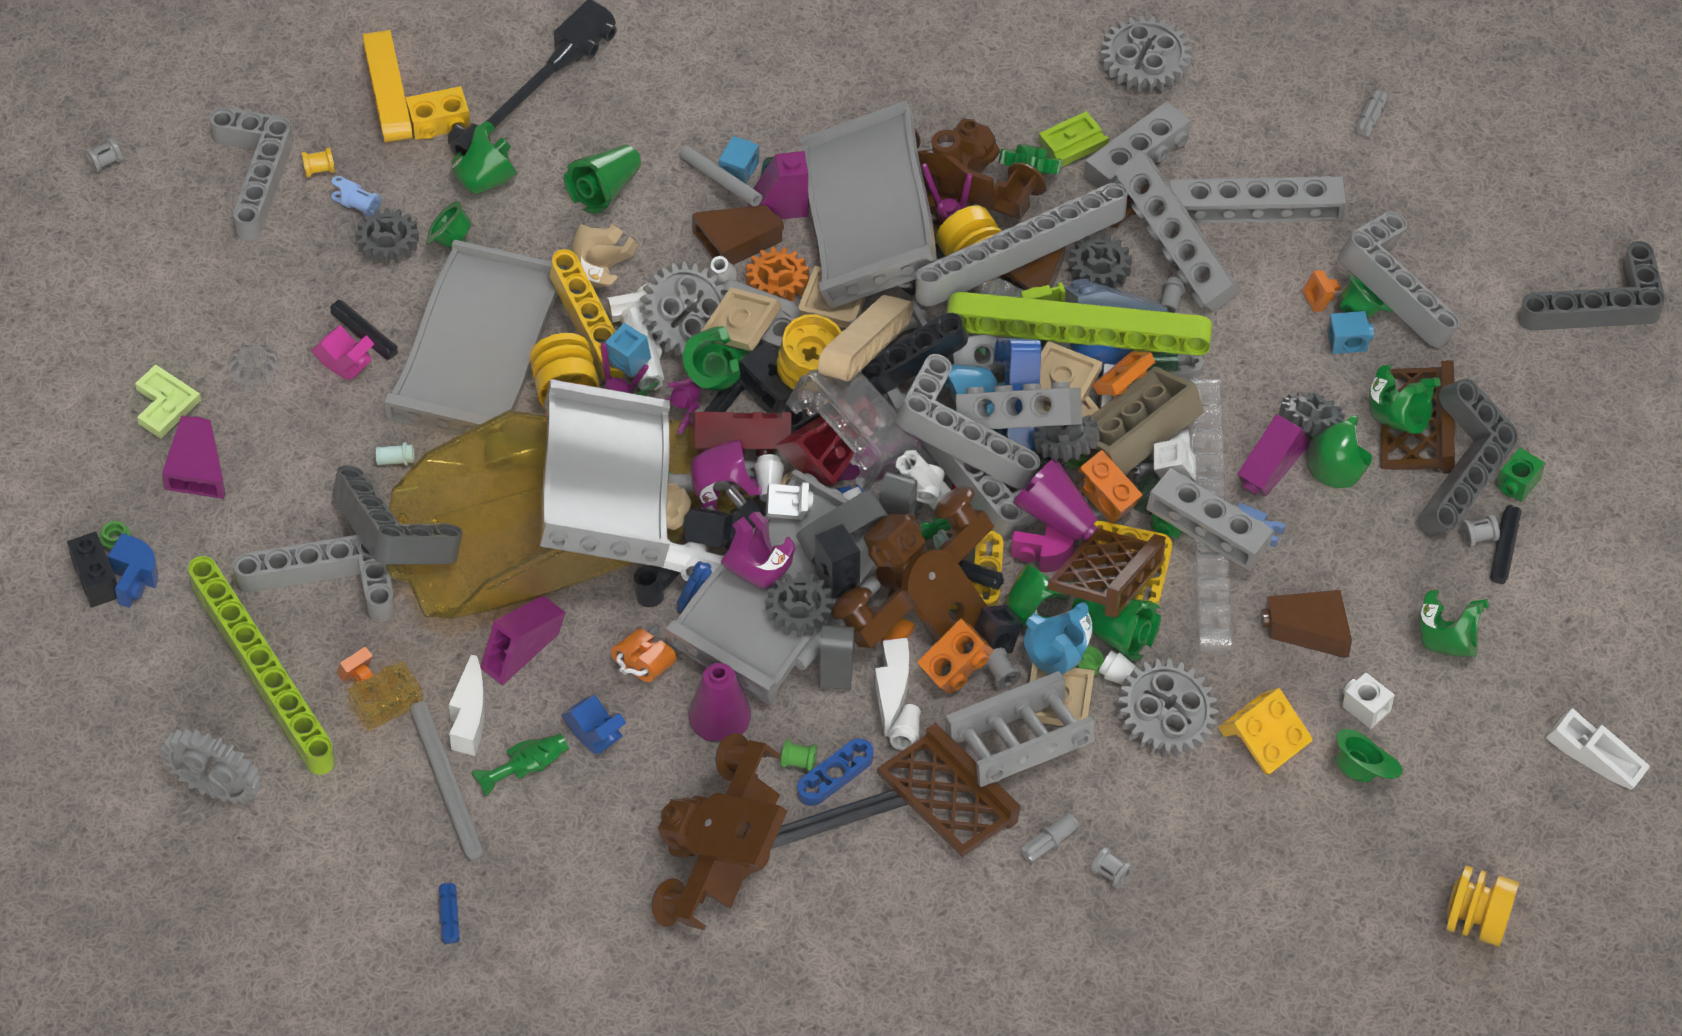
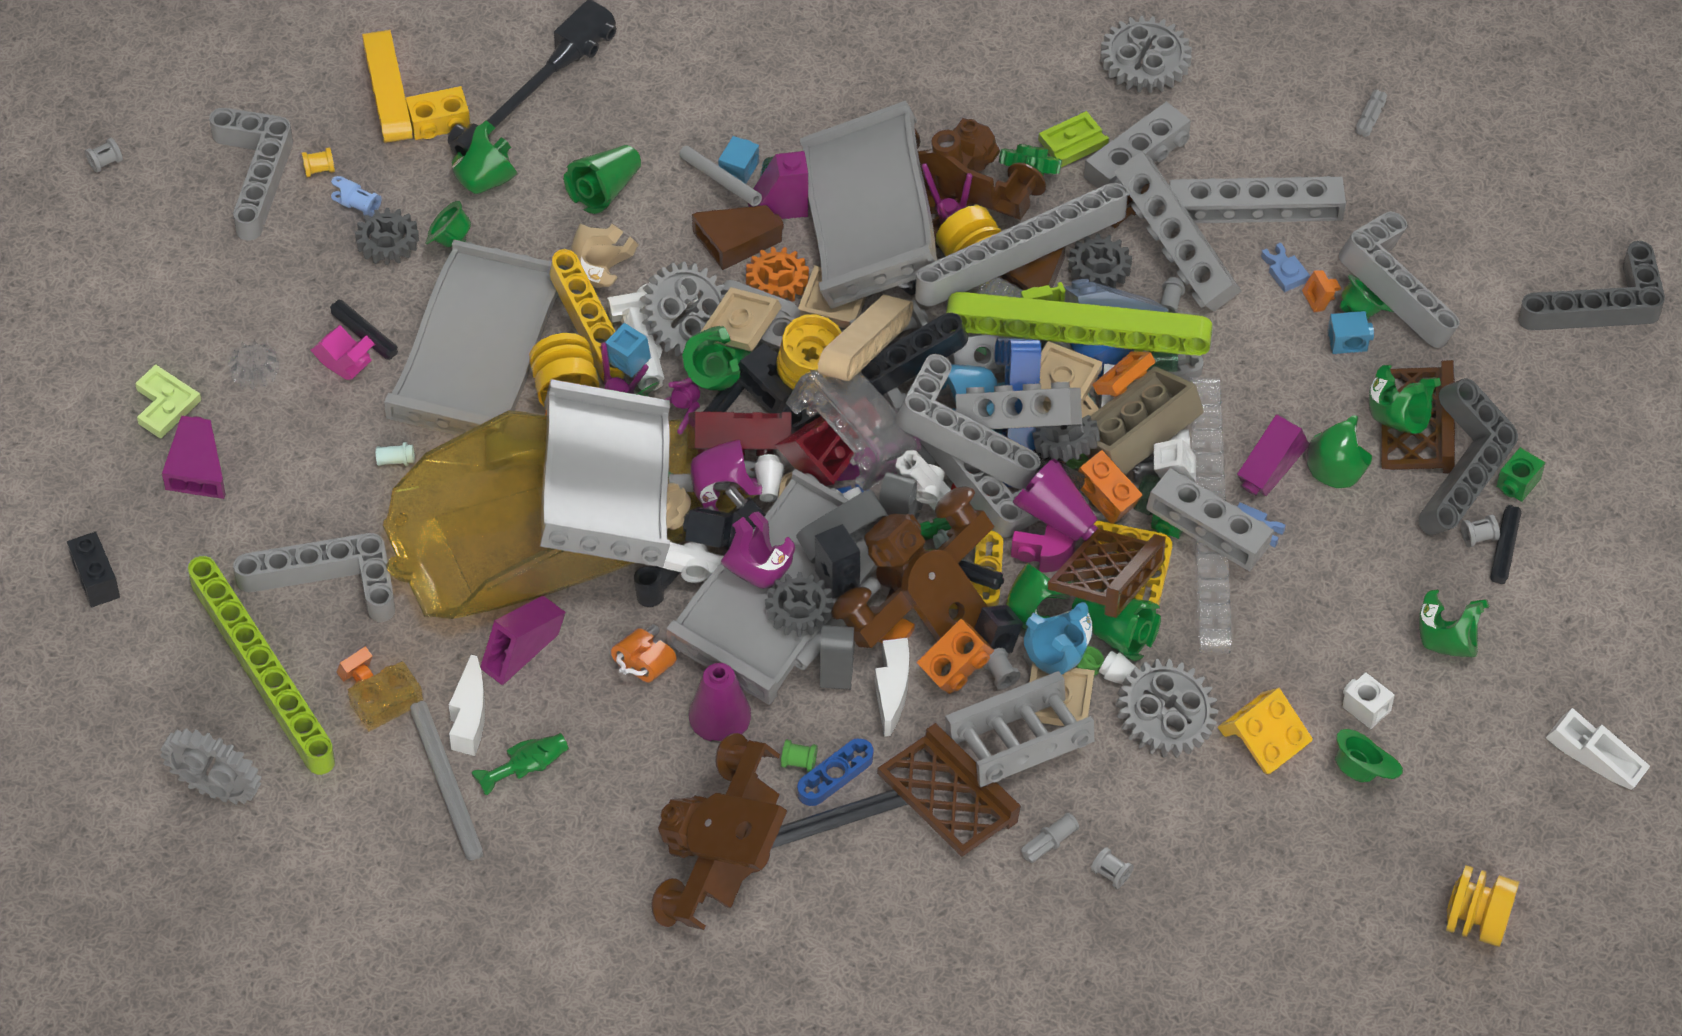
bright green plate [100,521,131,550] -> none
blue brick [107,533,159,608] -> none
dark grey beam [332,465,463,565] -> none
blue axle [438,883,460,944] -> none
blue brick [561,695,626,754] -> none
blue axle [677,561,712,613] -> none
white cone [708,256,737,286] -> none
white bracket [766,482,813,520] -> none
white cone [888,704,921,751] -> none
reddish brown slope [1260,590,1352,658] -> none
dark grey gear [1279,392,1345,437] -> none
none -> medium blue plate [1261,243,1310,292]

